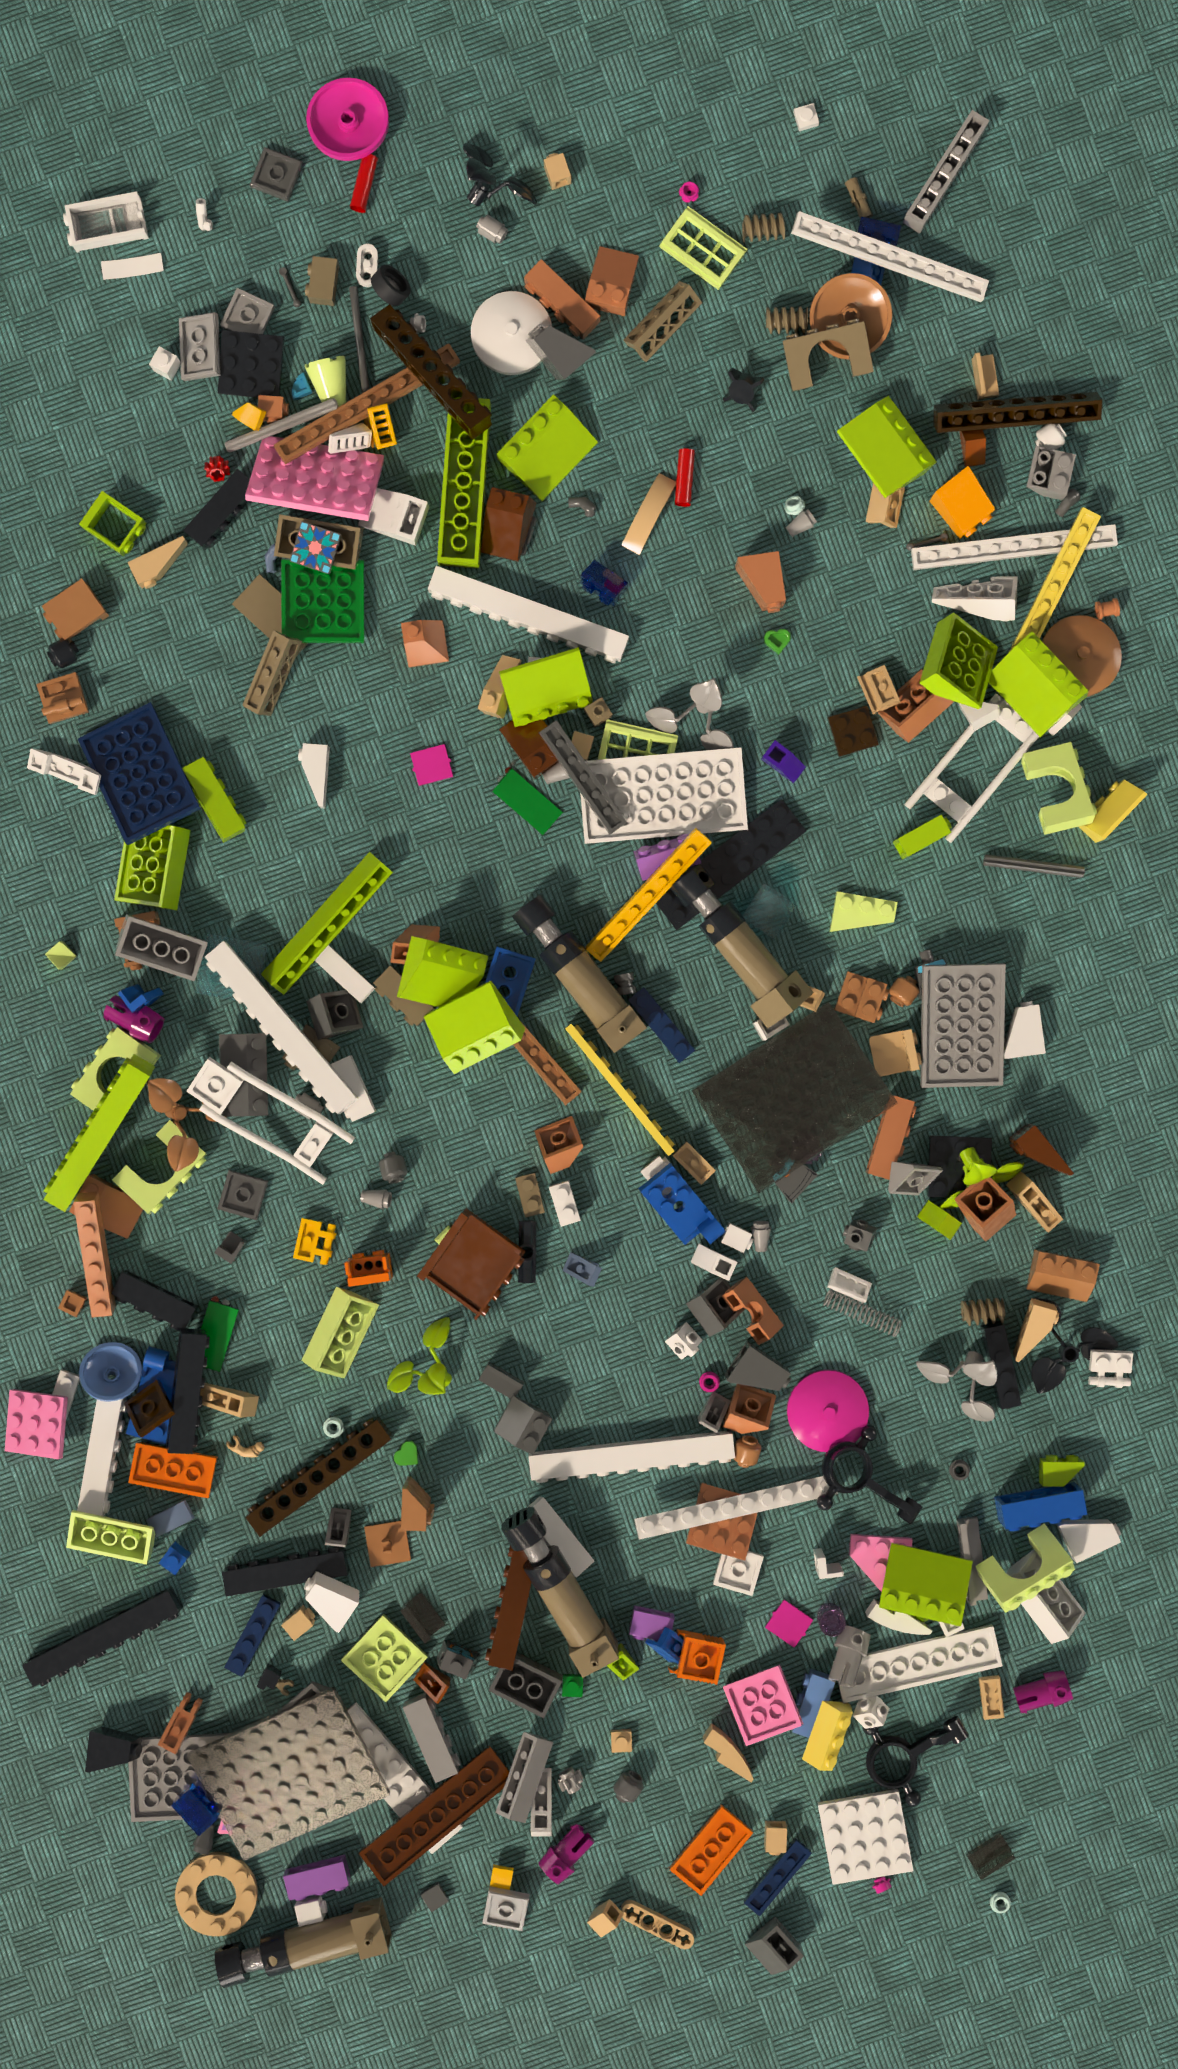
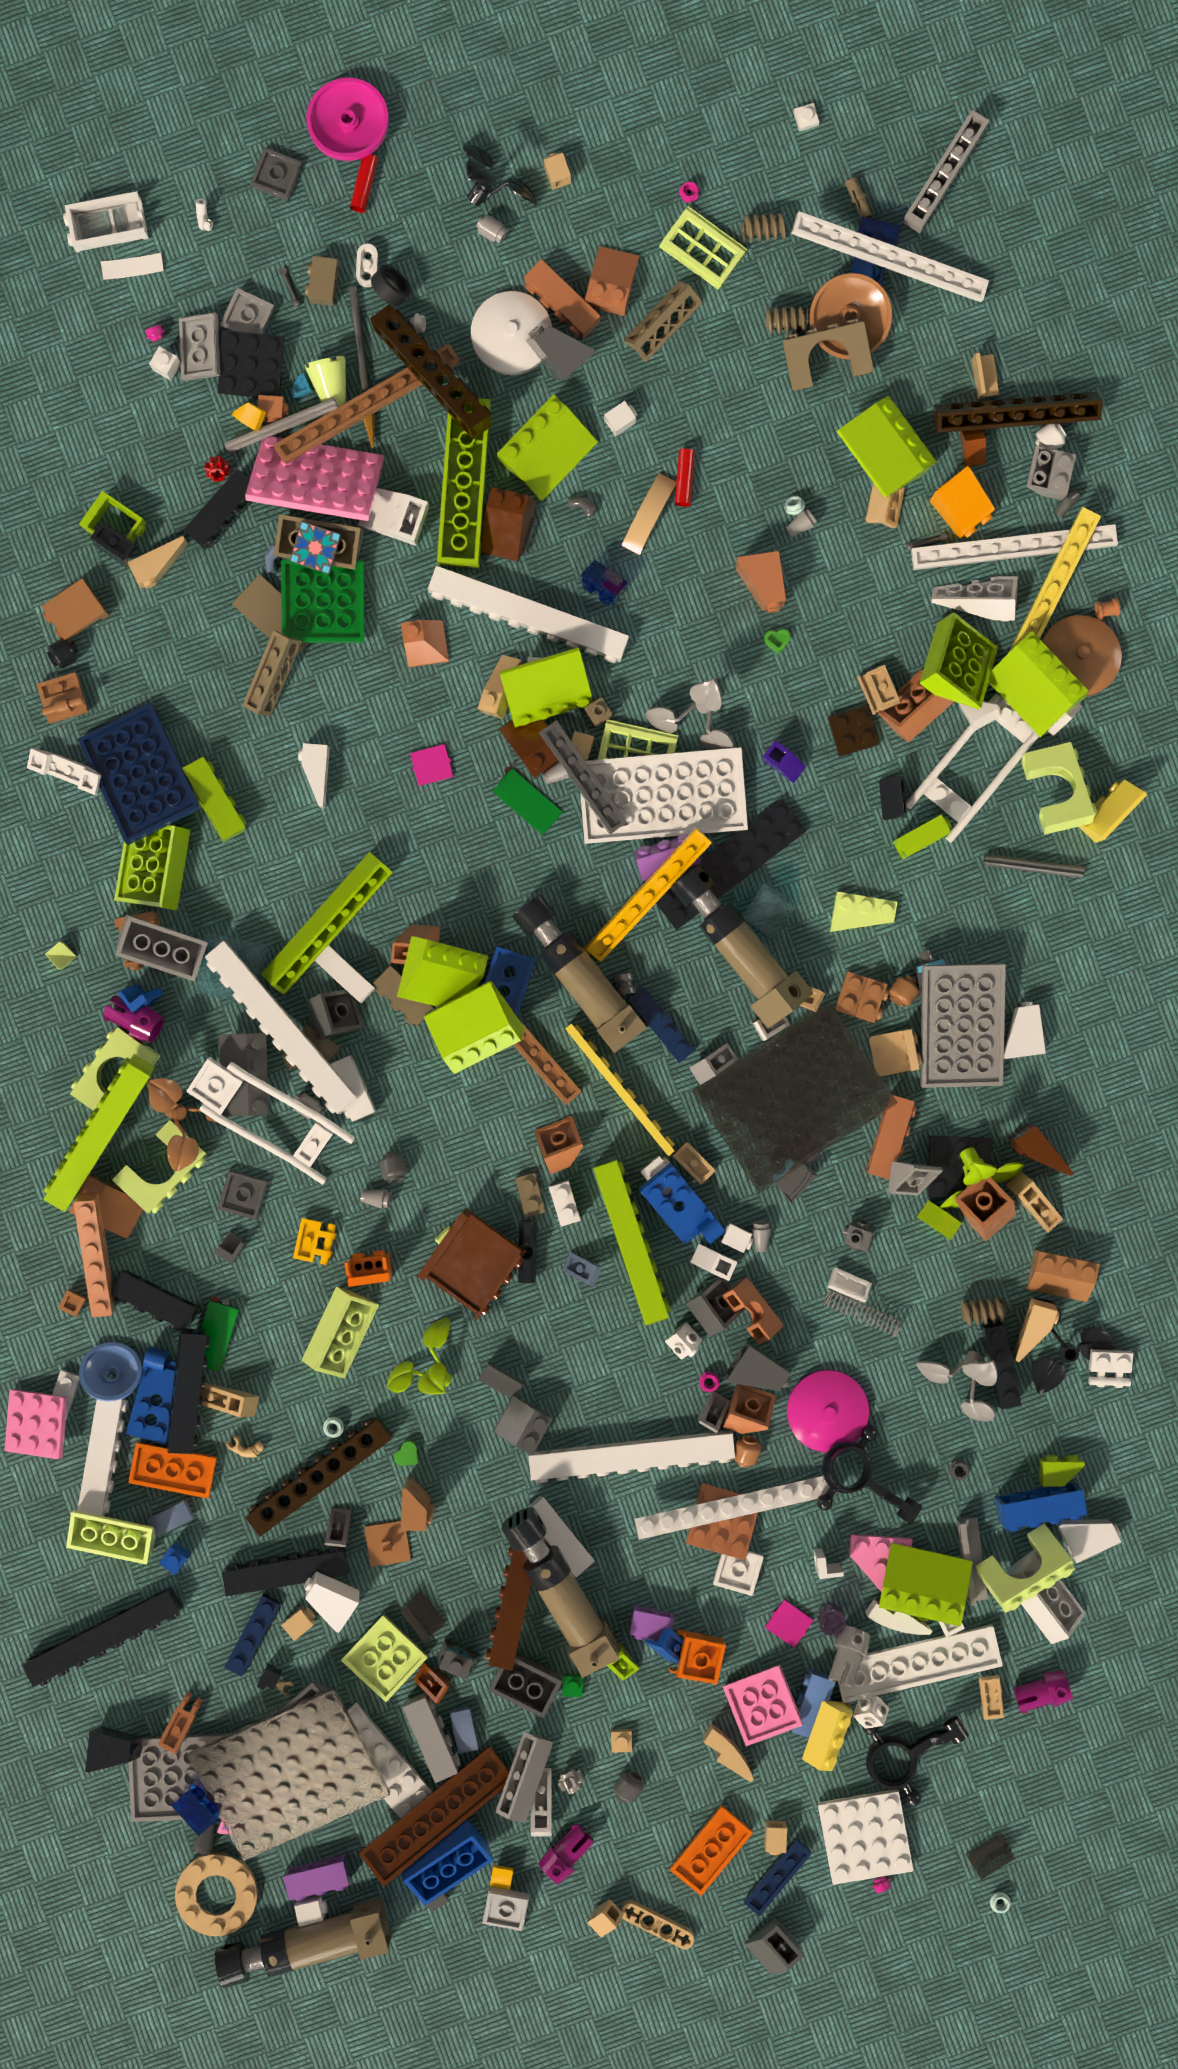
dark brown plate [124,1380,176,1438] -> none
white slope [328,423,372,454] -> none
yellow slope [367,403,397,449] -> none
black piece [723,368,764,412] -> none
none -> black panel [90,521,137,568]
none -> dark pink plate [145,325,165,342]
none -> blue brick [401,1819,494,1906]
none -> sand blue slope [450,1707,479,1754]
none -> lime brick [593,1159,671,1326]
none -> white brick [604,401,637,437]
none -> light grey slope [689,1043,738,1085]
none -> black panel [879,775,908,820]

